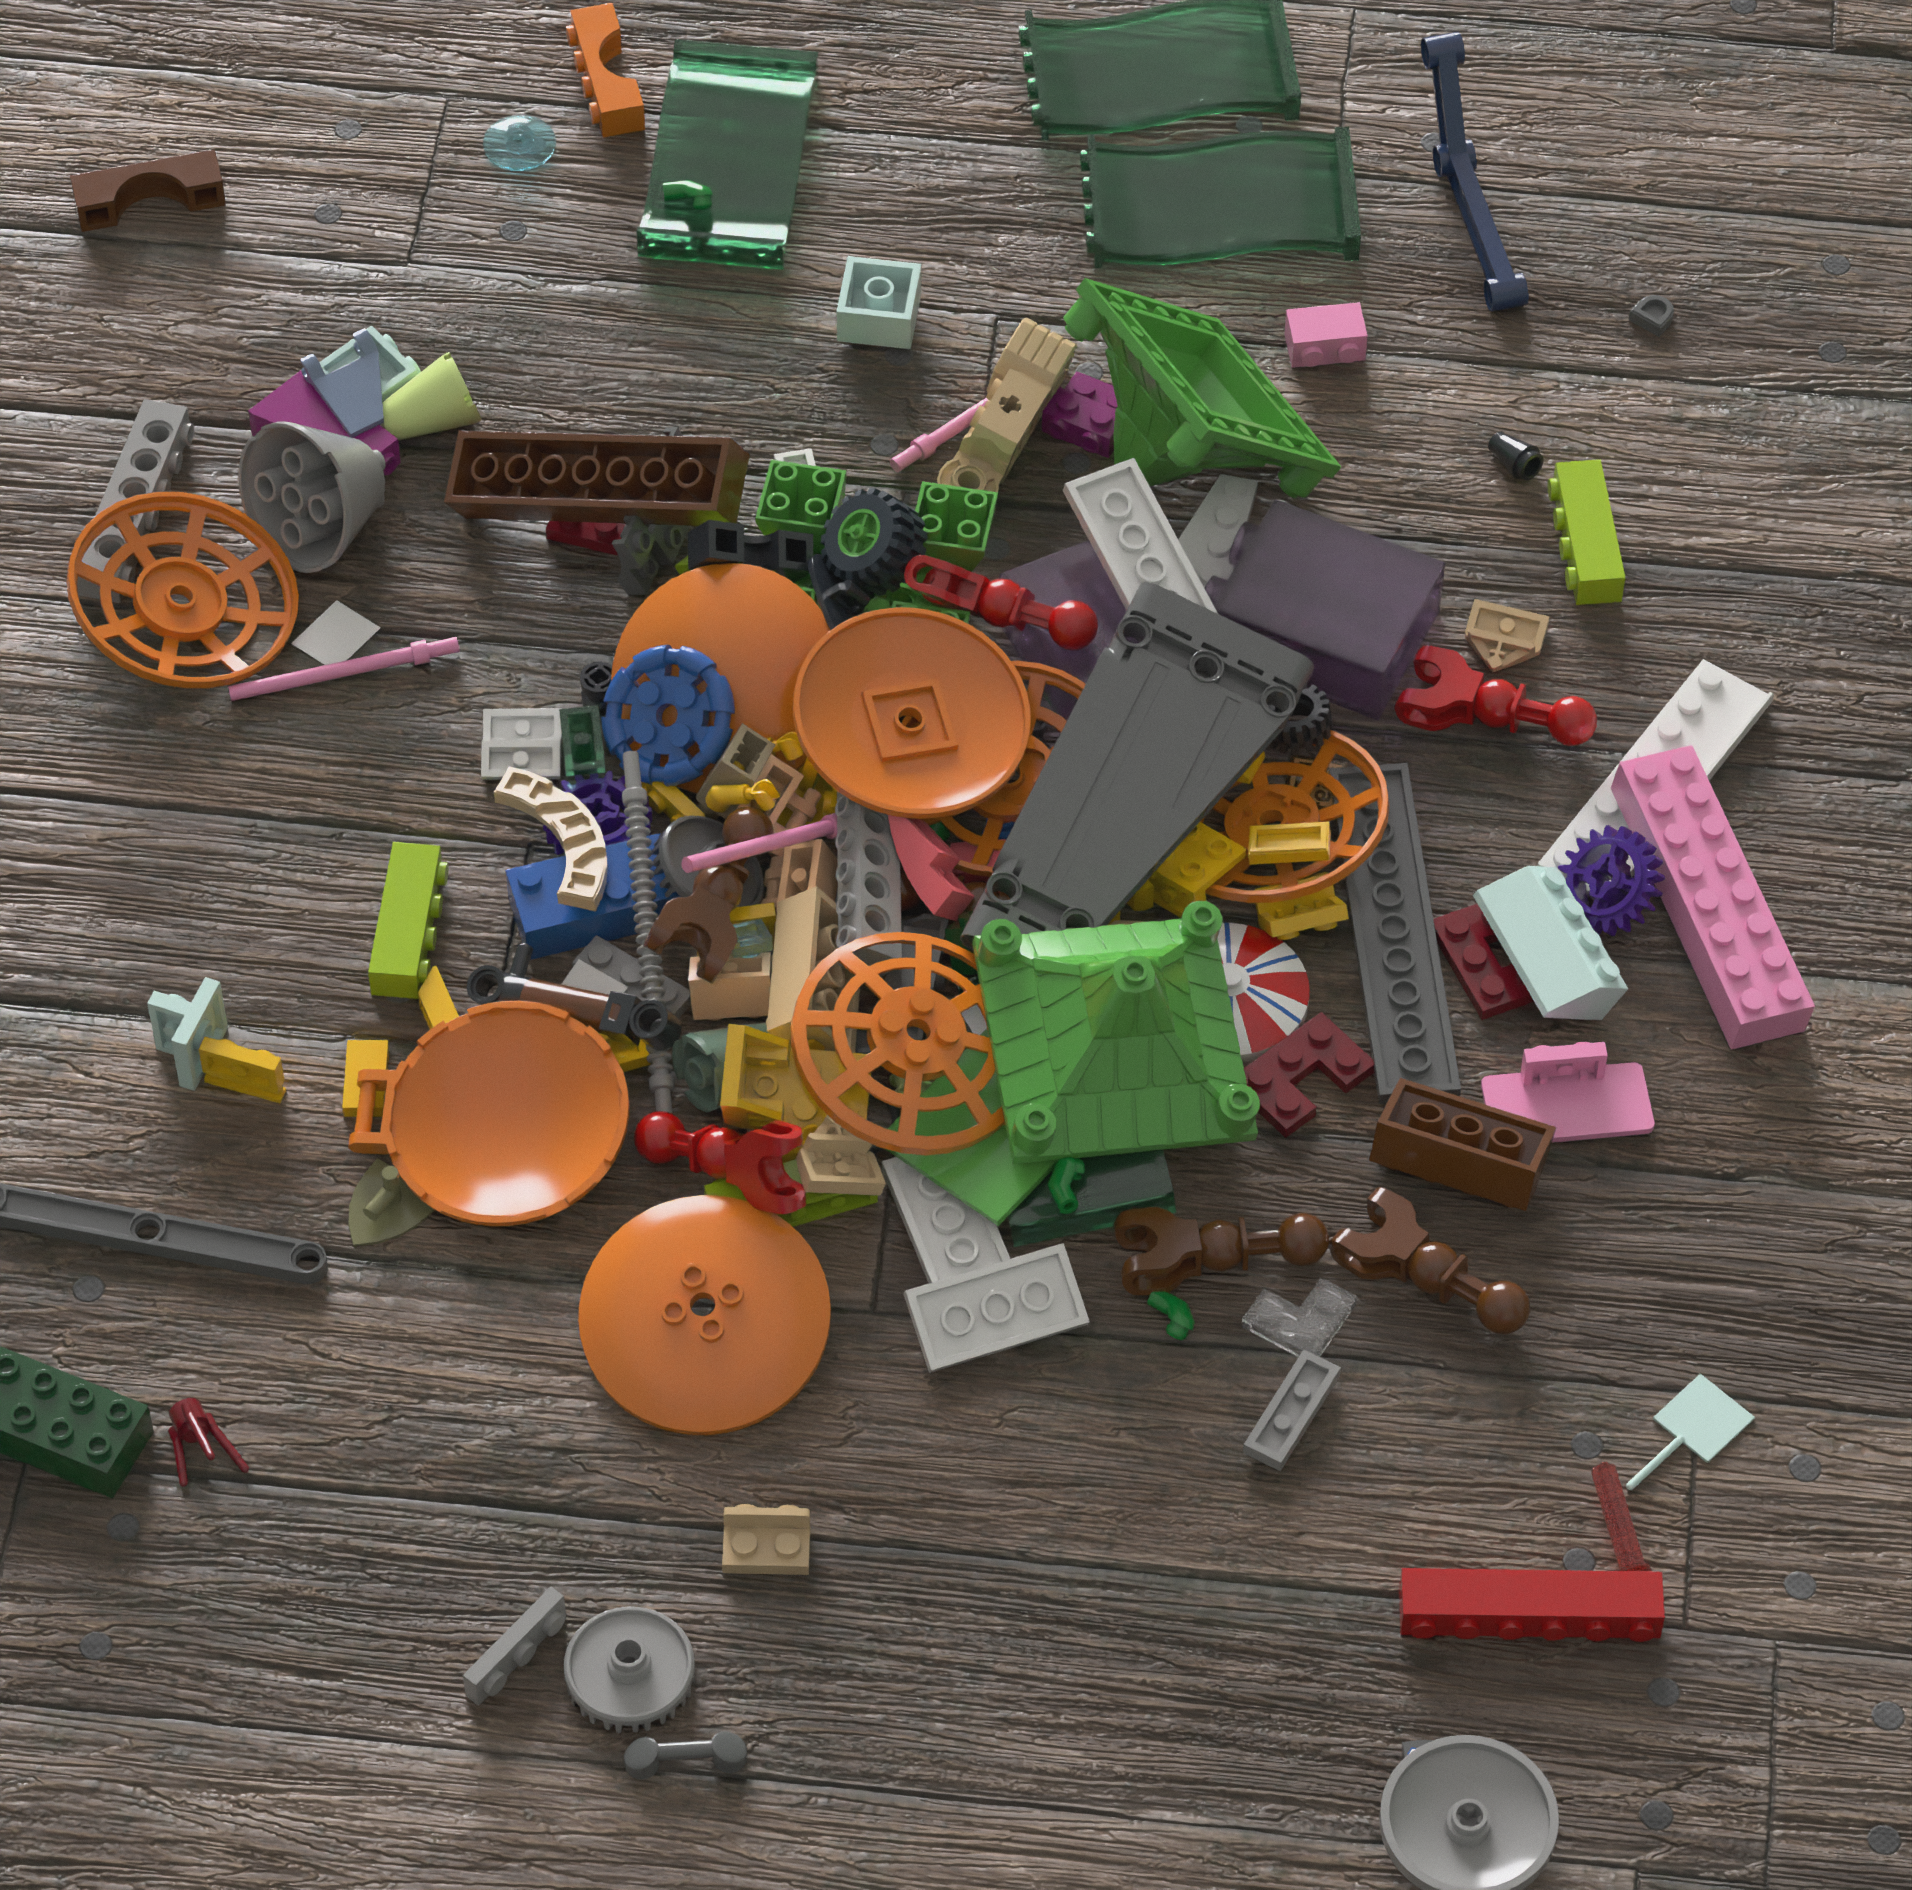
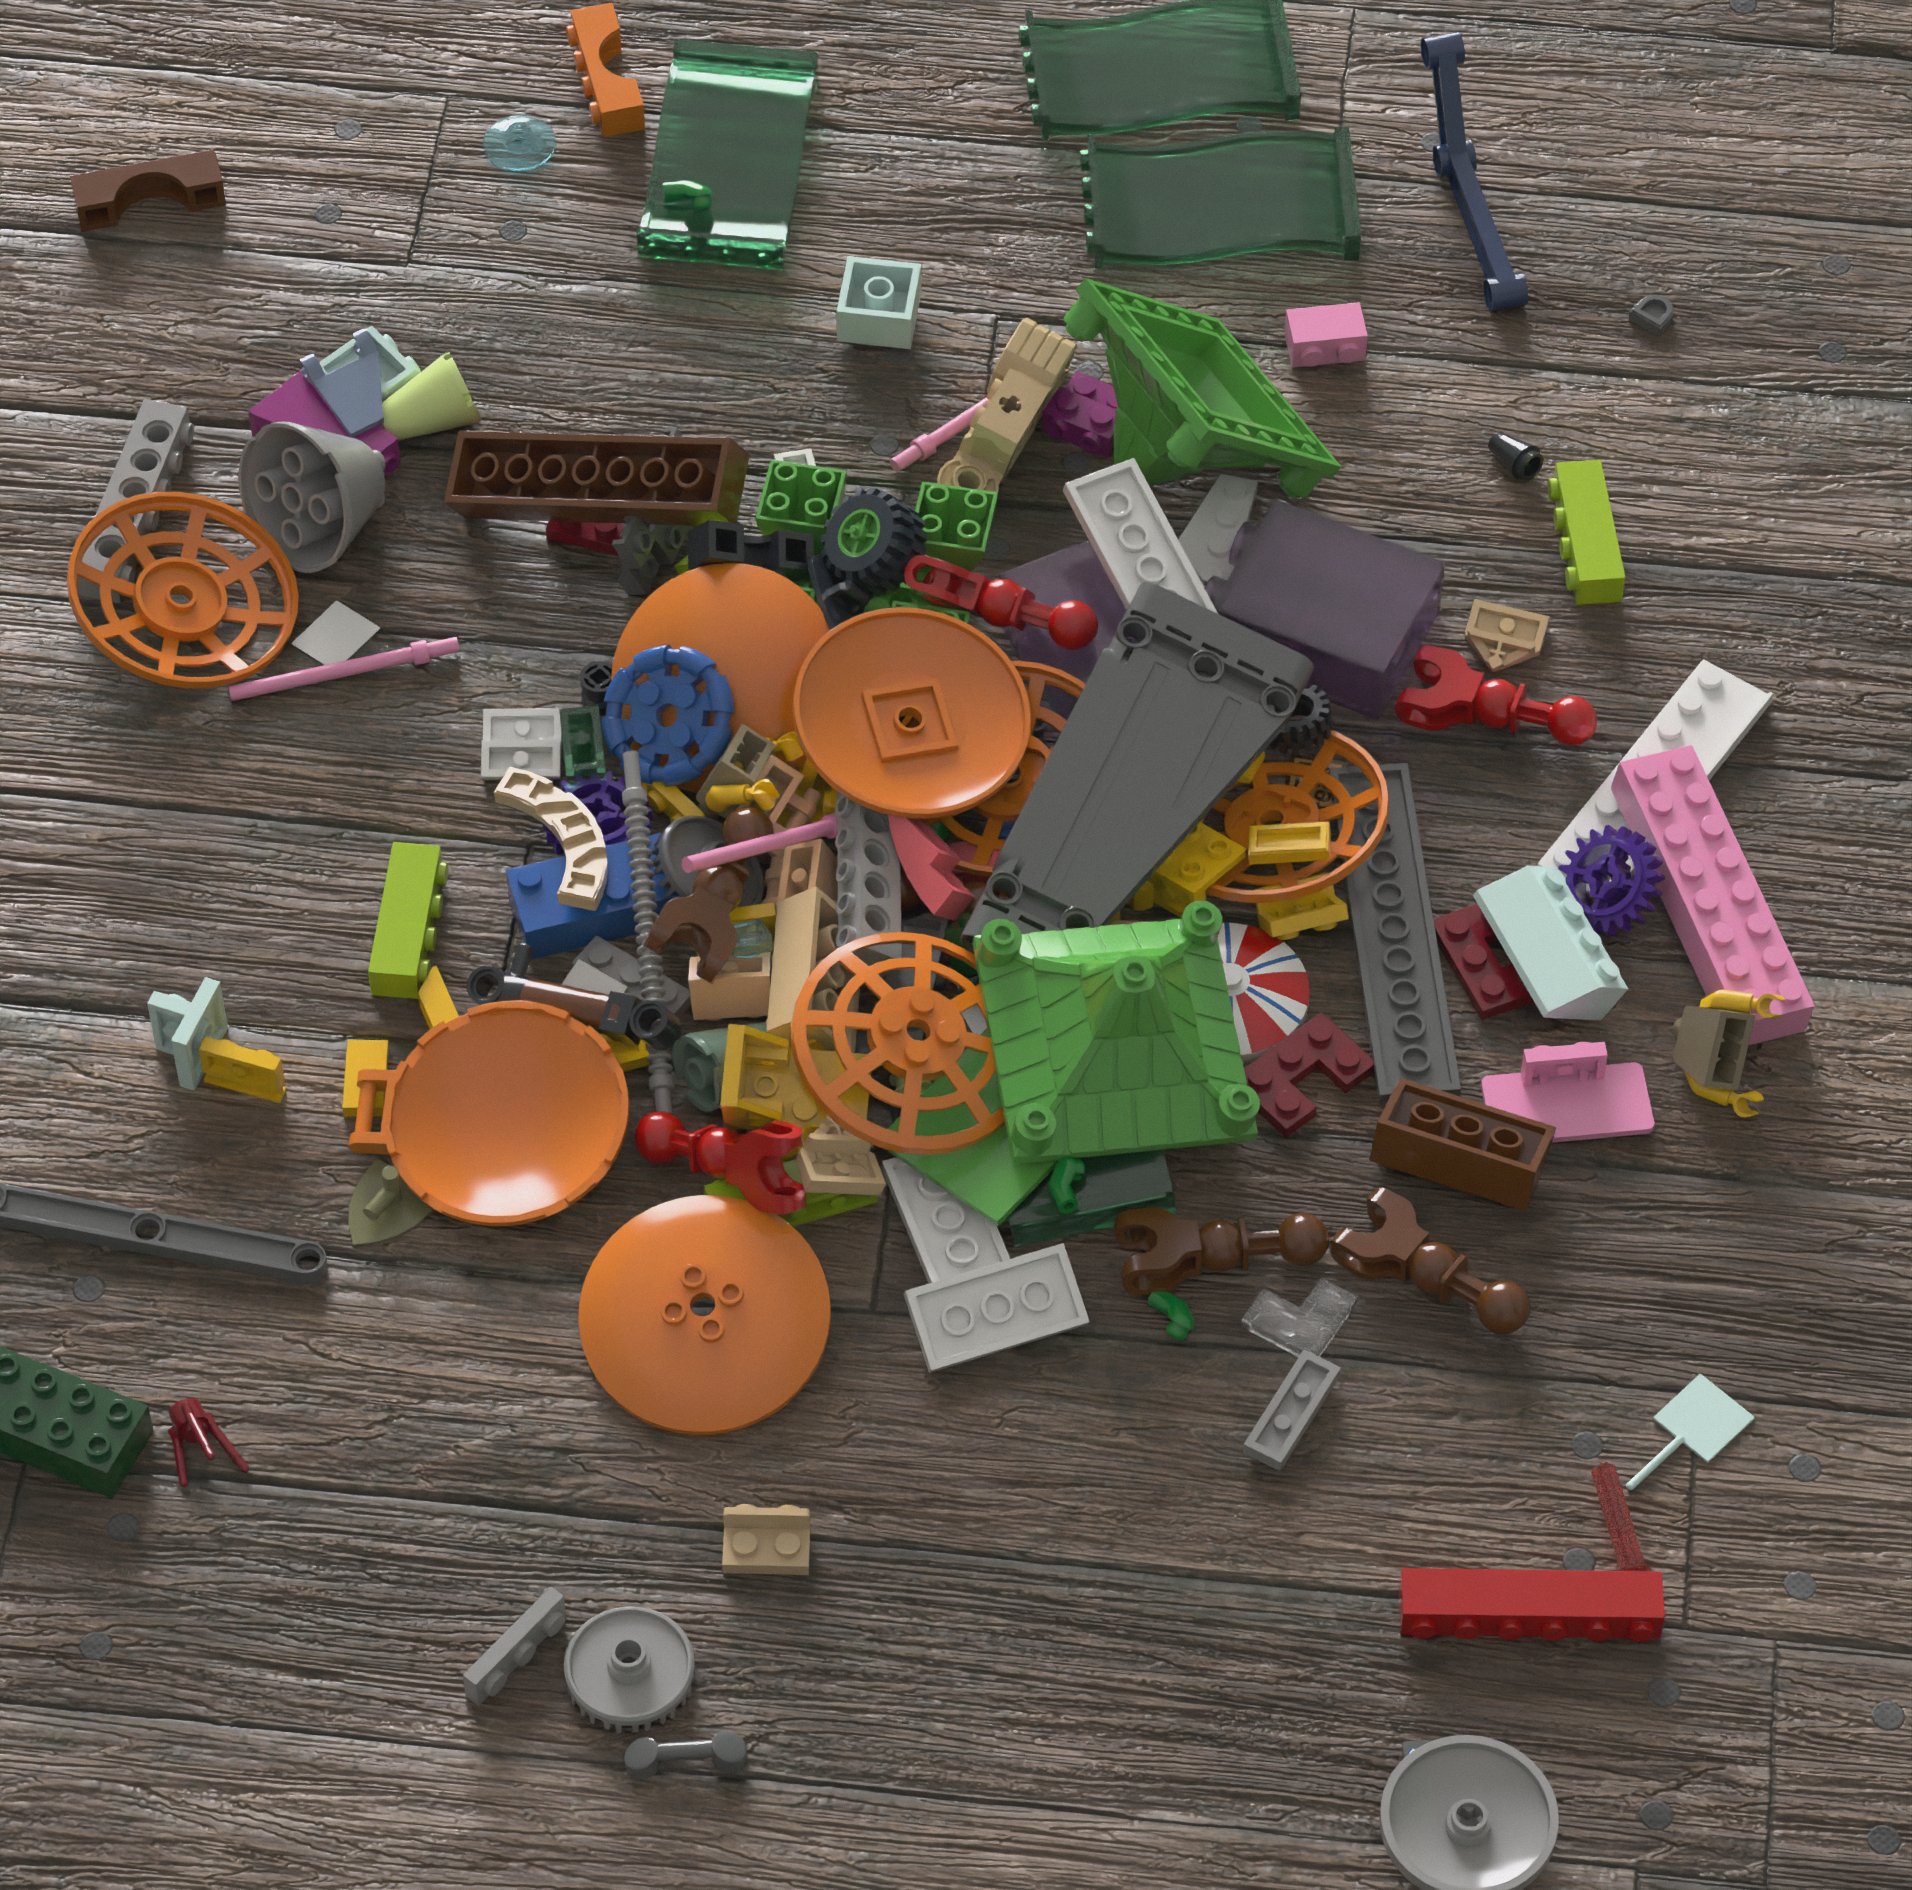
none -> dark tan torso [1672,990,1786,1118]

